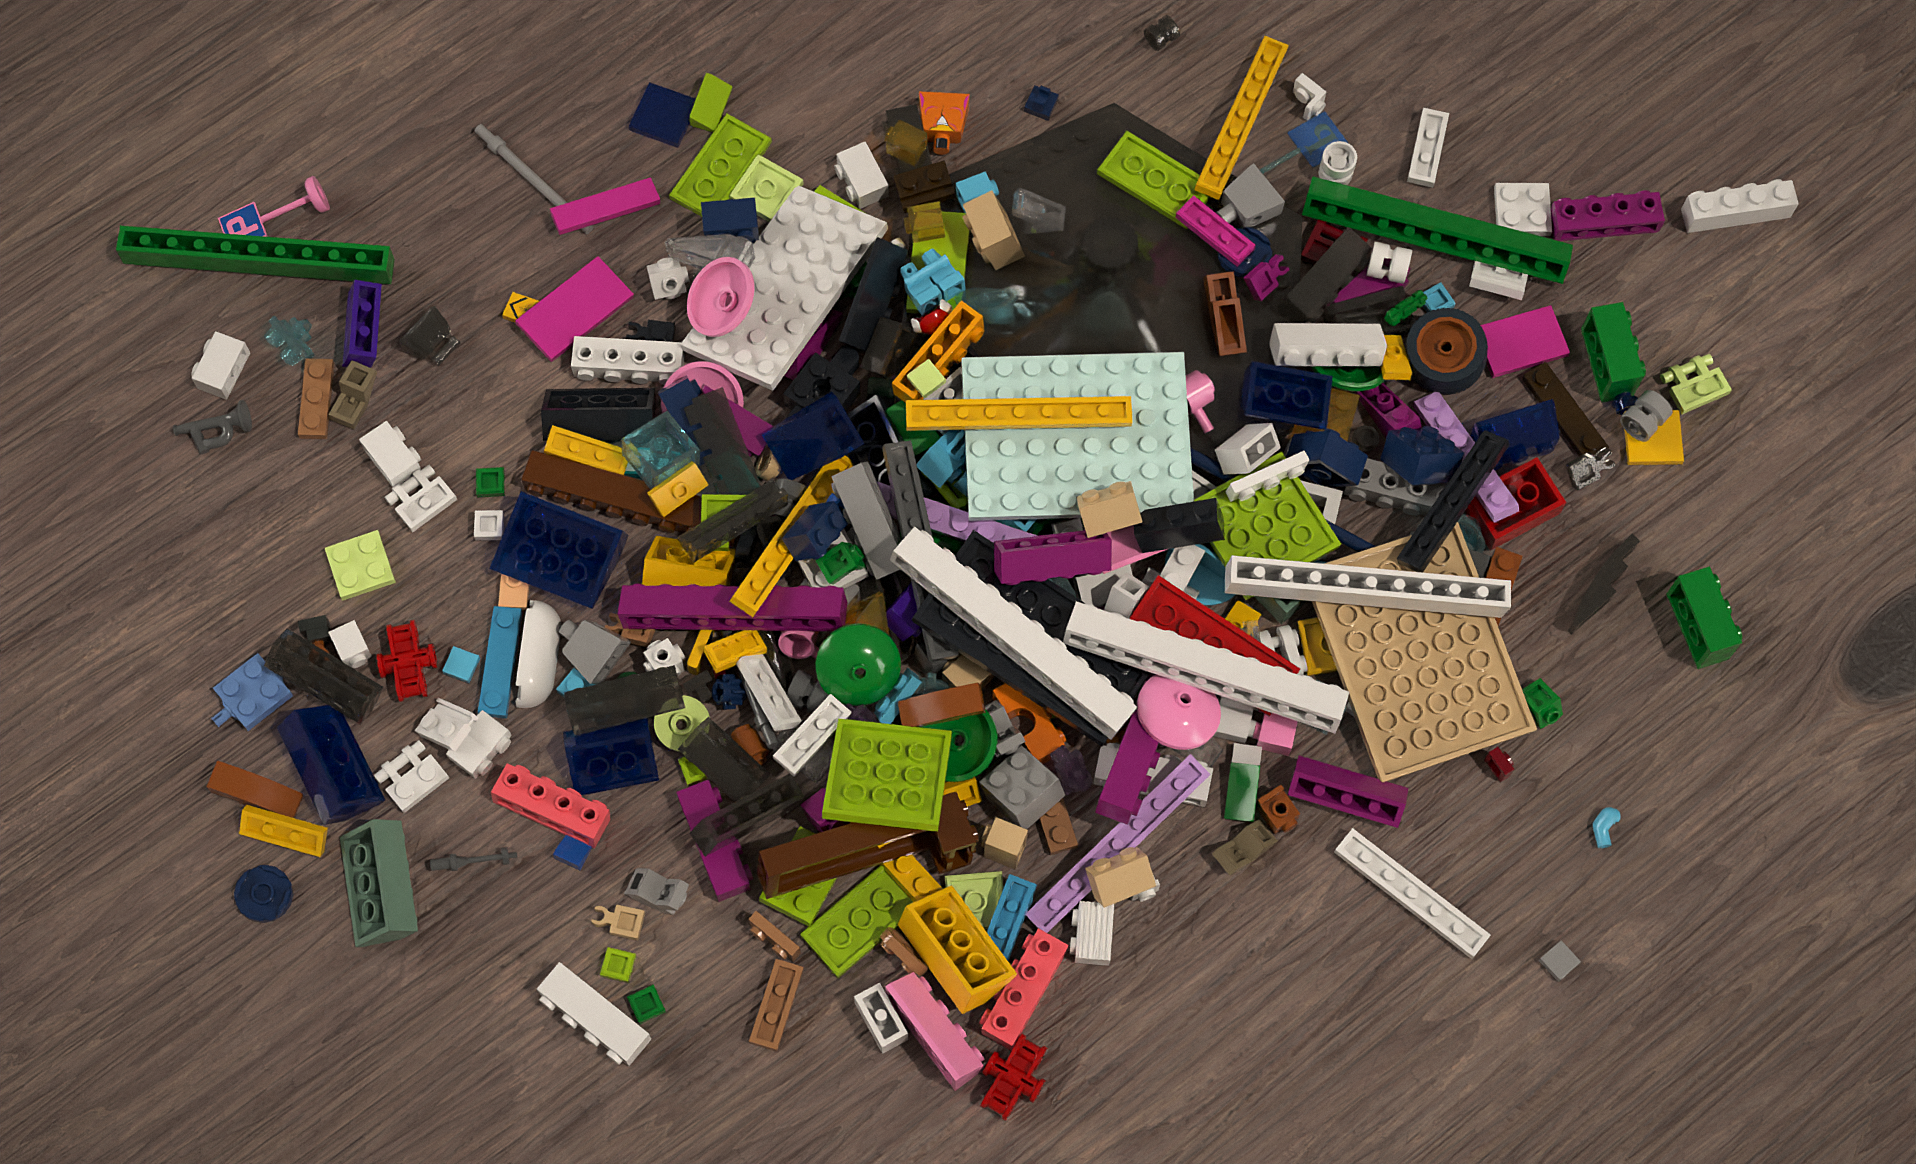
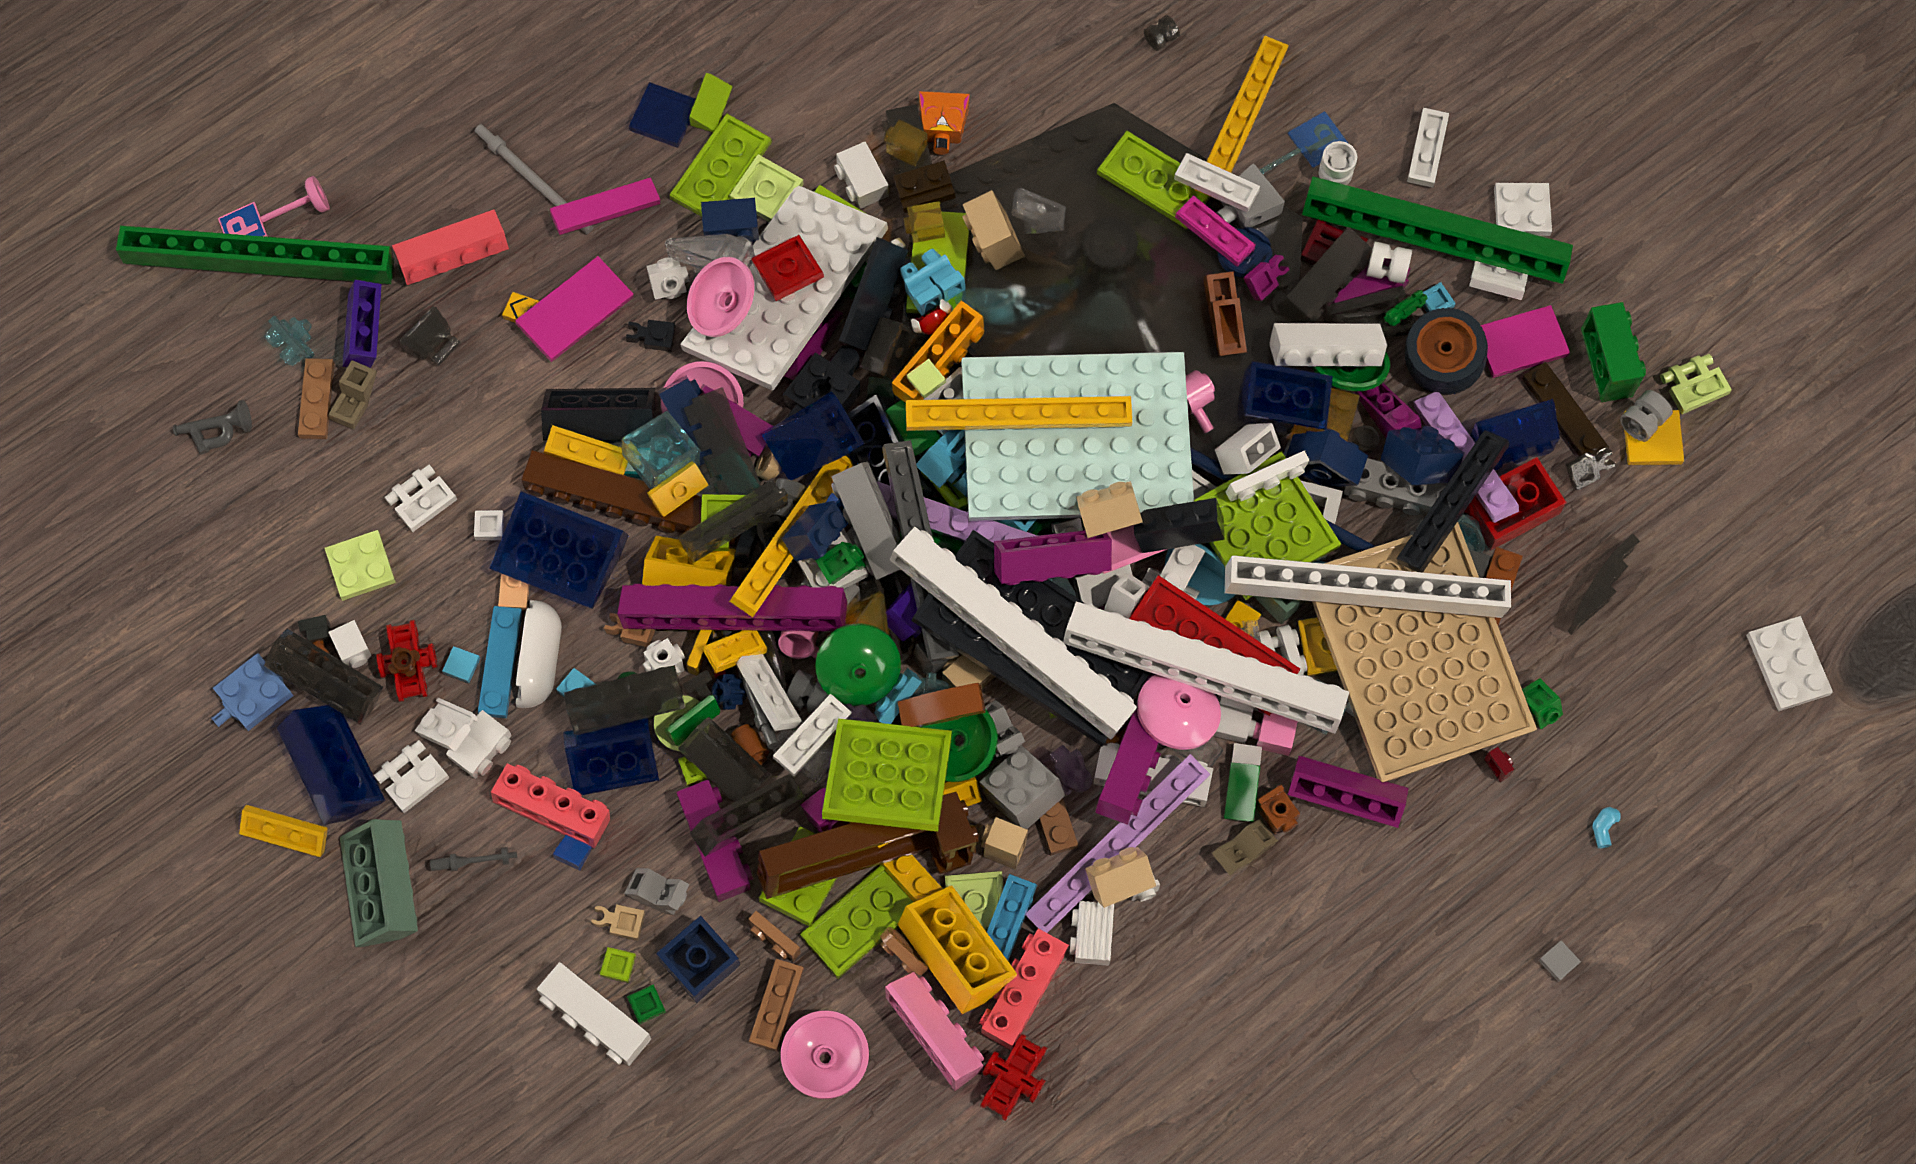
white brick [191,331,250,400] -> none
dark orange slope [206,761,304,818] -> none
dark blue tile [234,865,293,923] -> none
white brick [359,421,421,487] -> none
green tile [476,467,505,498] -> none
light grey torso [559,620,631,685] -> none
white brick [571,336,685,385] -> none
white brick [854,983,908,1054] -> none
medium azure brick [956,171,999,213] -> none
orange arch [992,683,1067,764] -> none
dark blue tile [1024,85,1059,121] -> none
white bracket [1293,73,1326,121] -> none
white plate [1334,828,1491,959] -> none
yellow plate [1380,335,1412,380] -> none
magenta brick [1551,190,1665,241] -> none
plate [1612,392,1638,415] -> none
green brick [1666,566,1743,669] -> none
white brick [1681,179,1799,233] -> none
none -> reddish brown plate [388,647,420,677]
none -> coral brick [392,209,509,285]
none -> dark blue brick [656,915,740,1004]
none -> green slope [664,695,720,746]
none -> red tile [751,235,824,301]
none -> bright pink dish [781,1011,869,1099]
none -> white plate [1174,153,1260,213]
none -> white plate [1746,616,1833,712]

